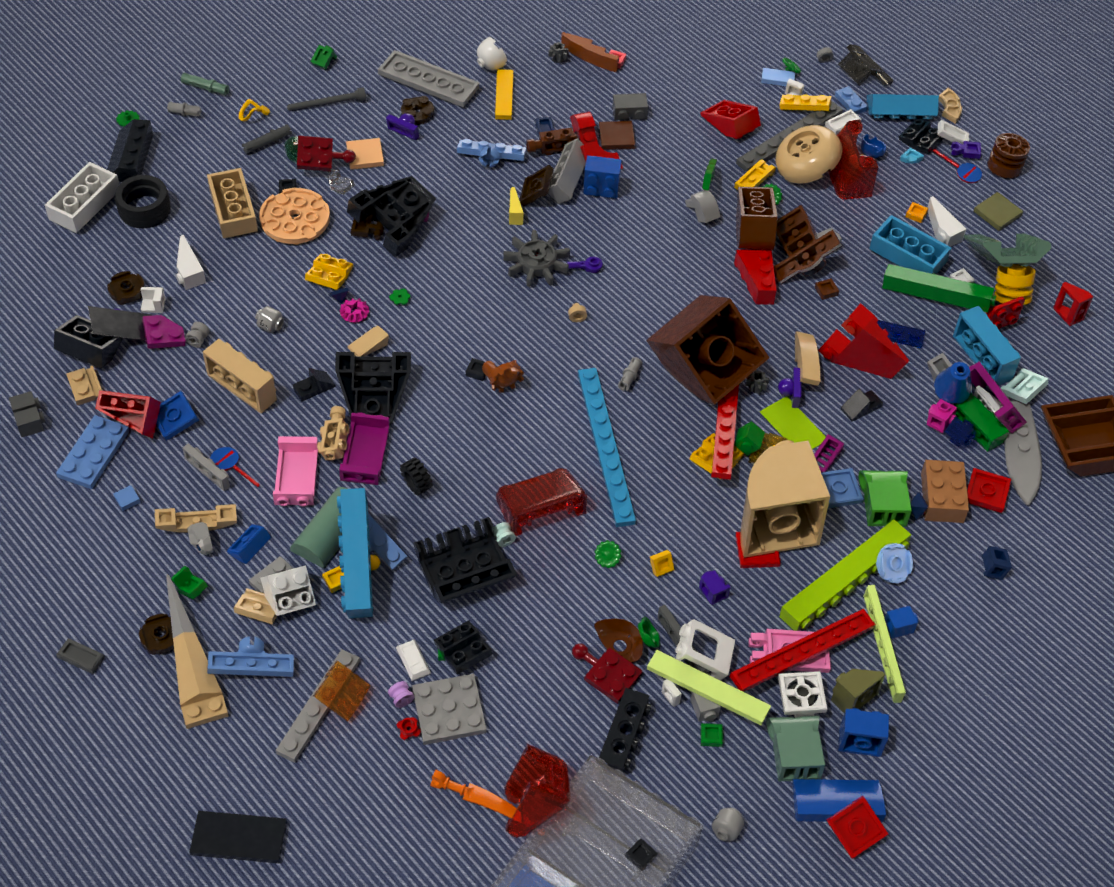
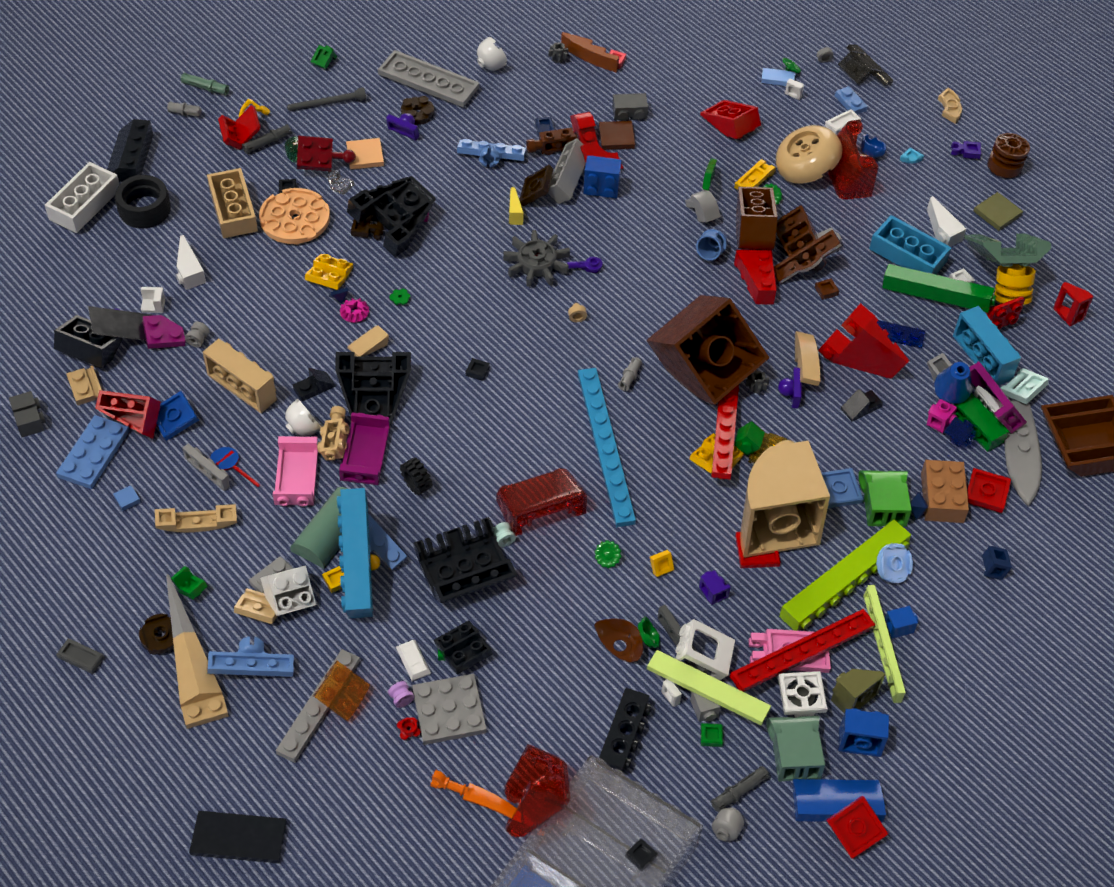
dark brown plate [107,271,145,305] -> none
green piece [116,111,140,127] -> none
light grey rock [187,522,214,555] -> none
blue slope [226,524,271,564] -> none
light grey head [255,306,284,333] -> none
dark orange hair [482,360,524,393] -> none
yellow tile [495,69,513,120] -> none
dark red plate [572,643,643,704] -> none
dark grey plate [736,101,843,172] -> none
lime sticker [759,396,826,449] -> none
yellow plate [780,94,831,111] -> none
magenta slope [814,434,844,473] -> none
dark azure slope [867,94,939,119] -> none
black slope [899,119,944,154] -> none
light orange tile [905,202,928,223] -> none
blue piece [933,149,982,183] -> none
white tile [938,120,969,144] -> none
none -> red bracket [218,105,260,150]
none -> white cylinder [285,399,321,437]
none -> medium blue helmet [696,229,727,260]
none -> dark grey pin [711,766,769,812]

